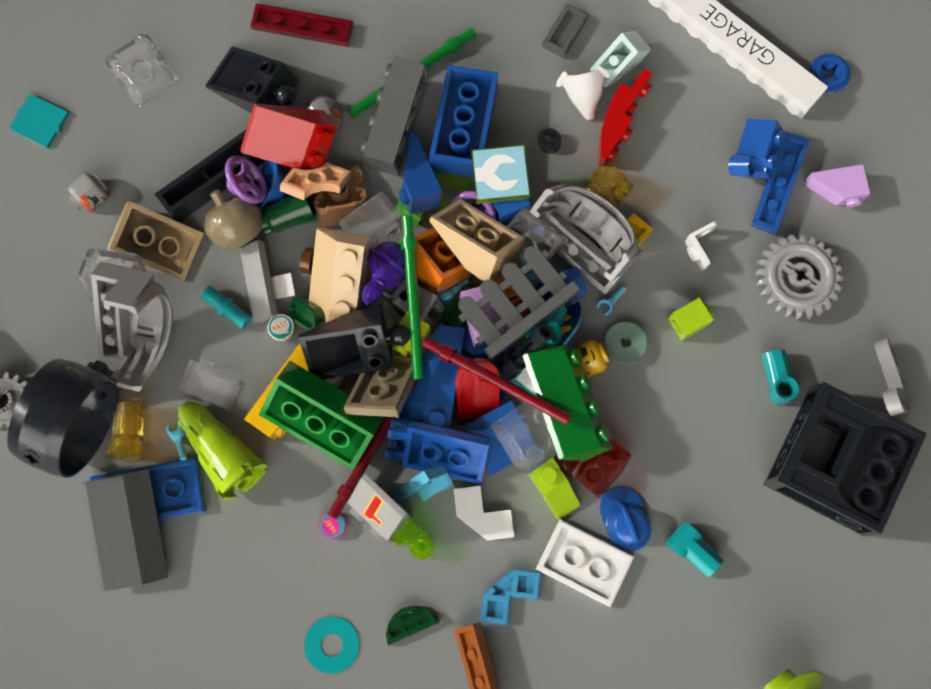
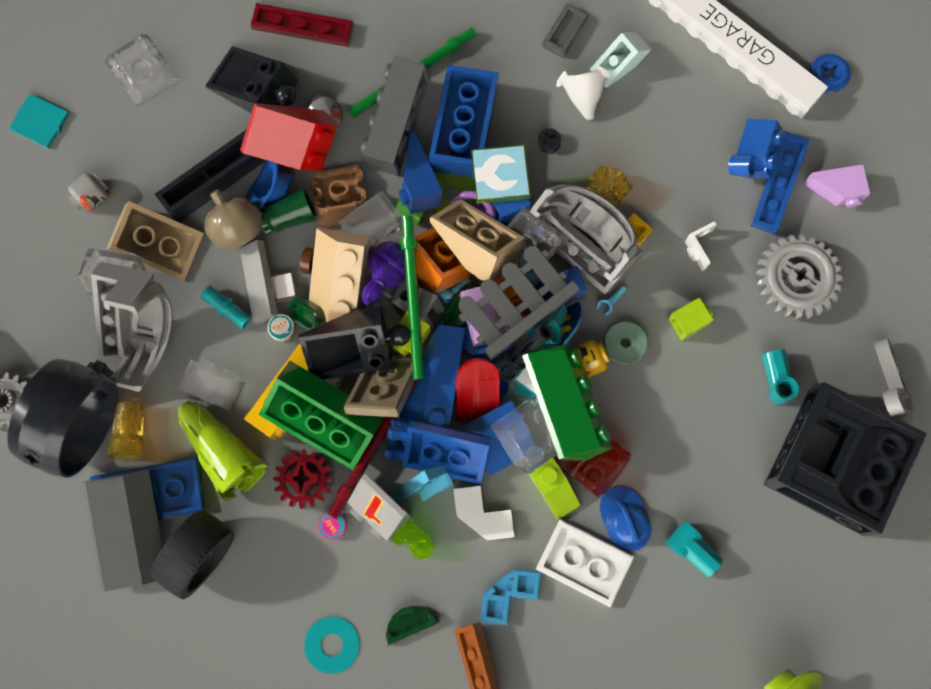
medium azure hand [166,422,187,461] -> none
medium lavender piece [225,155,267,204] -> none
light nougat tile [280,162,351,200] -> none
dark red bar [422,337,572,425] -> none
red slope [598,68,653,168] -> none
none -> black wheel [150,509,235,599]
none -> dark red gear [273,449,334,510]

